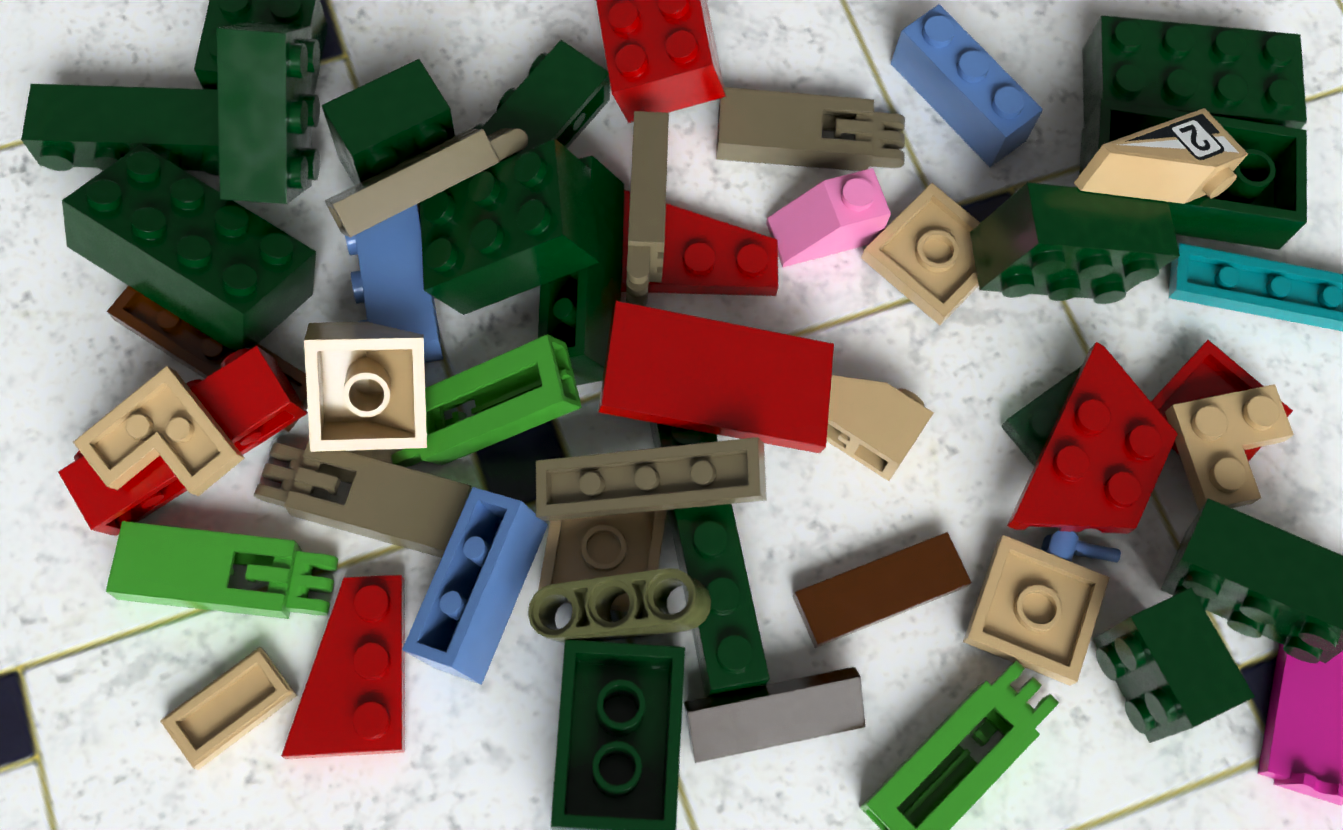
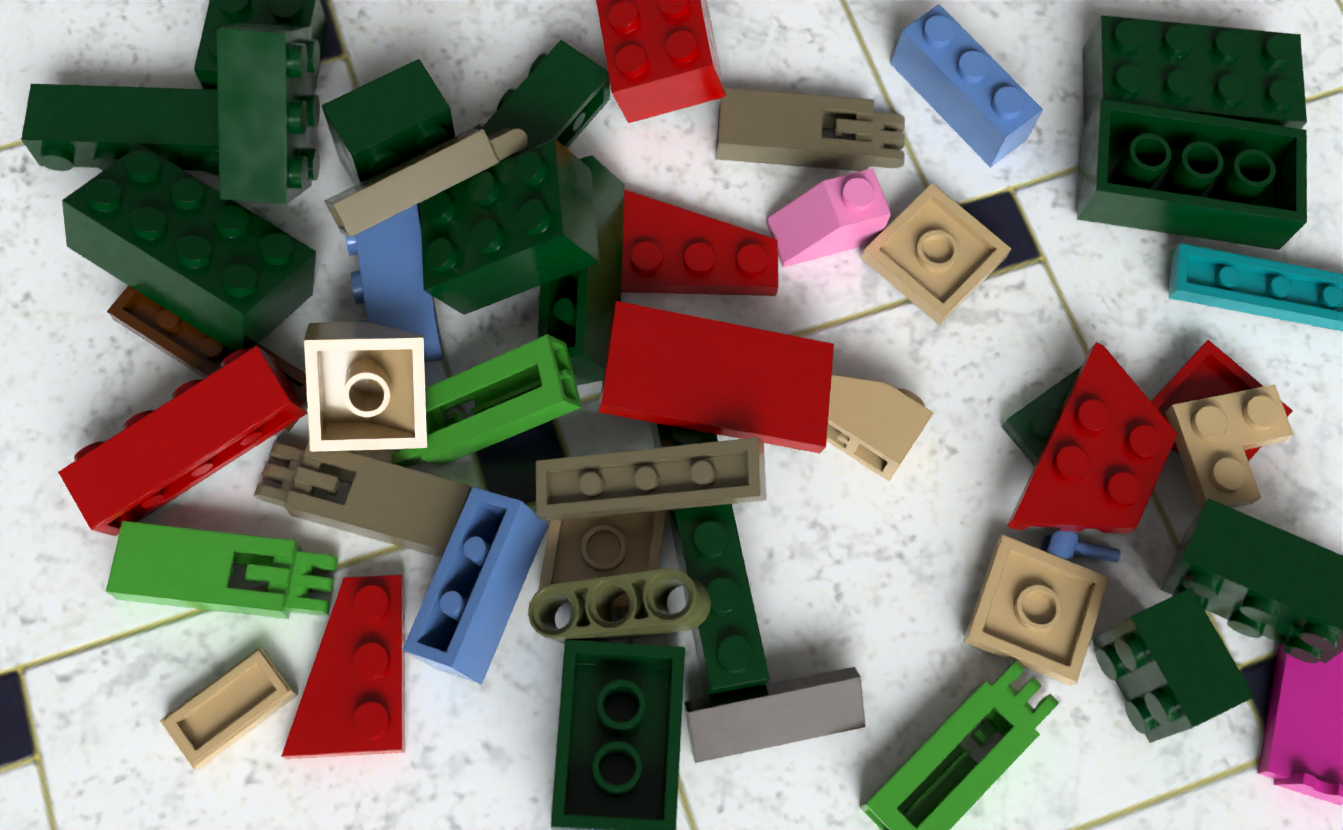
tan plate [73,366,245,496] -> none
dark tan hinge [626,111,669,306] -> none
reddish brown tile [792,532,972,648] -> none
dark green brick [970,182,1180,304] -> none
tan slope [1074,108,1248,204] -> none

